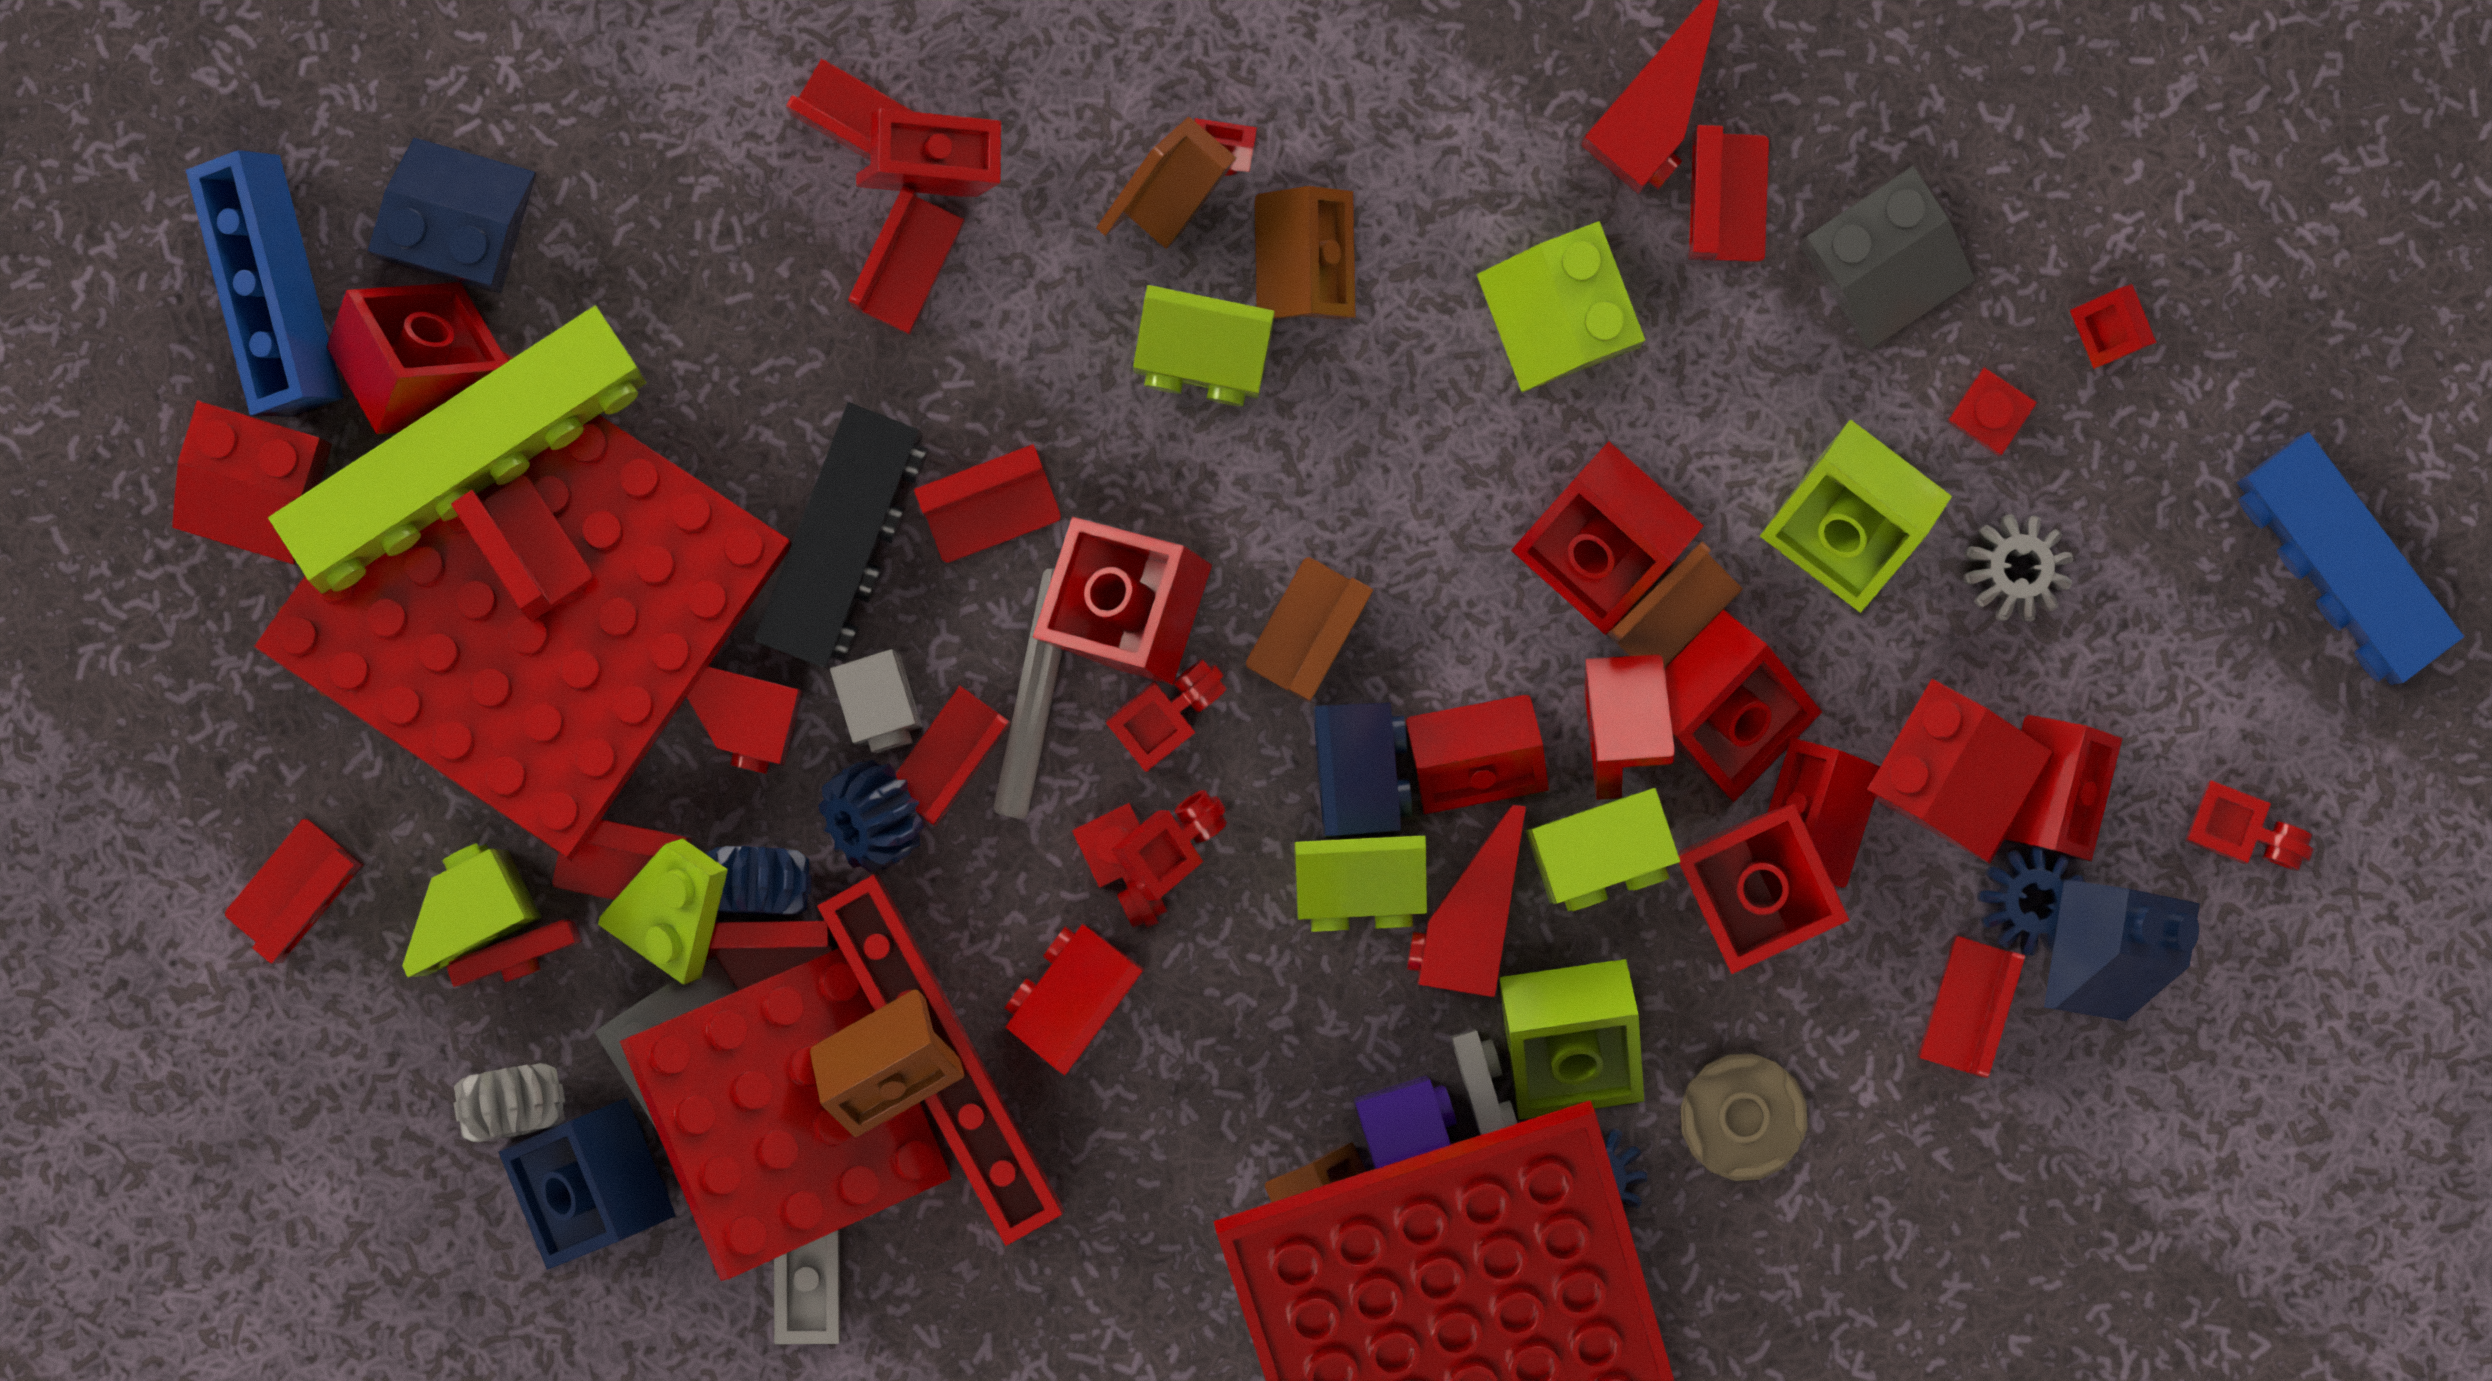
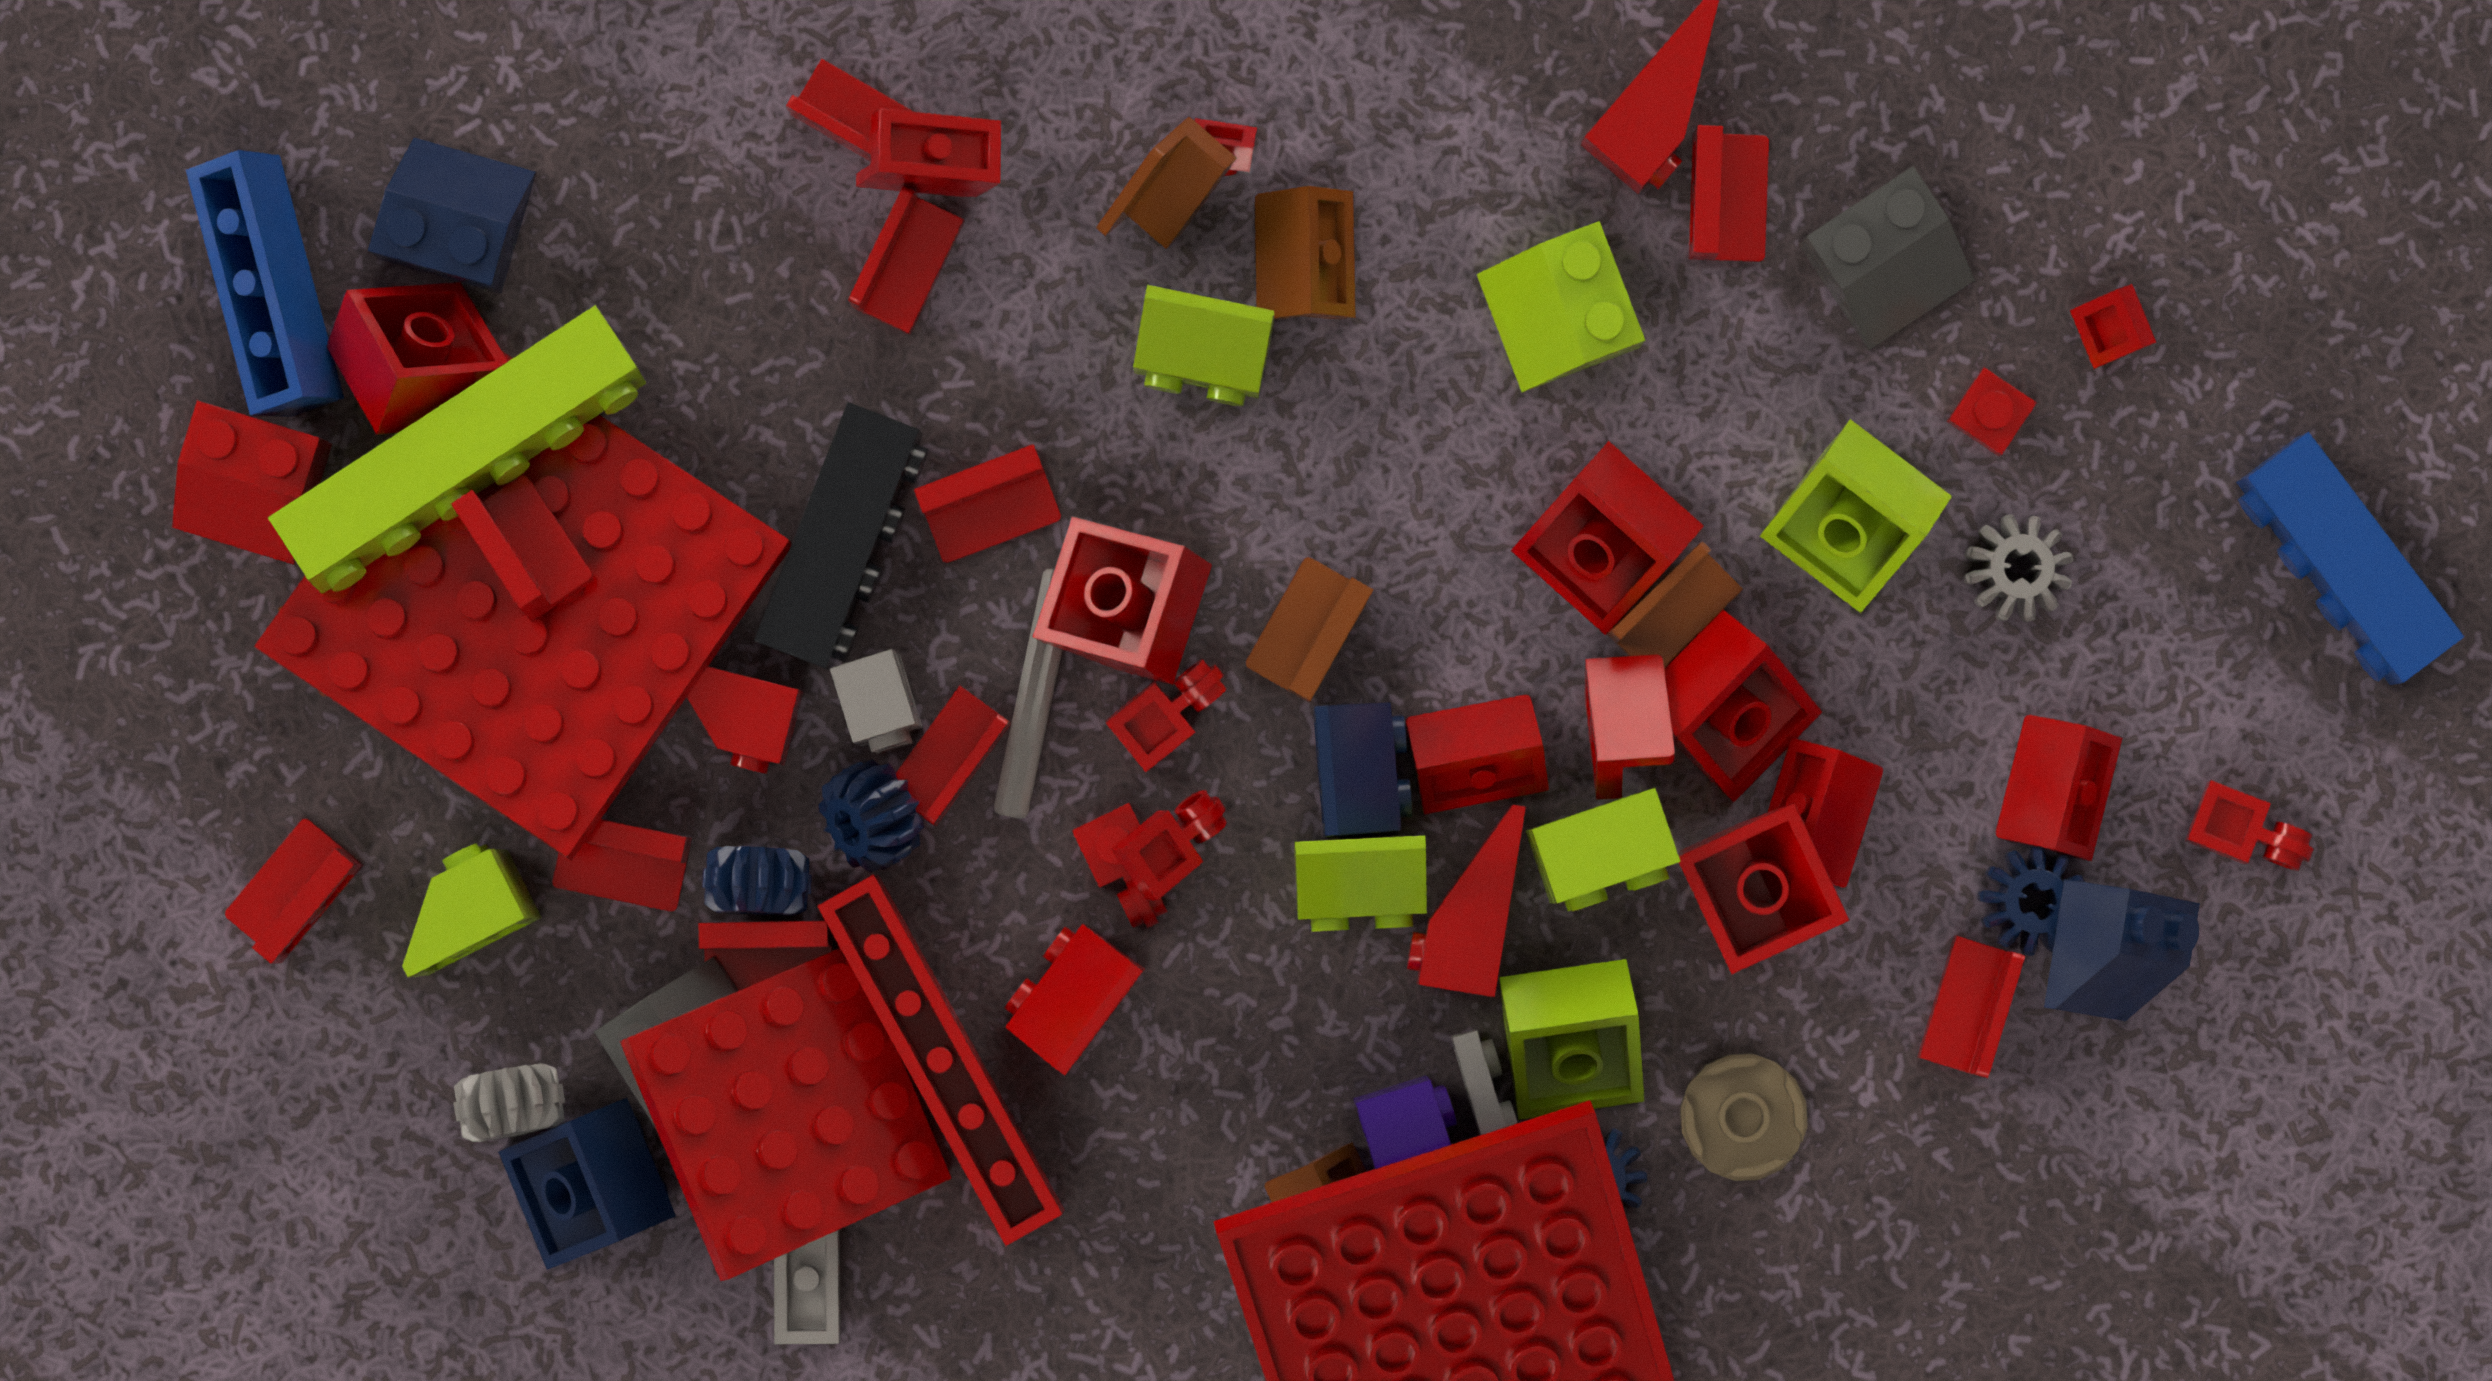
red plate [446,919,582,987] -> none
lime wing [598,838,728,985] -> none
dark orange panel [810,989,965,1138] -> none
red slope [1867,679,2054,864] -> none

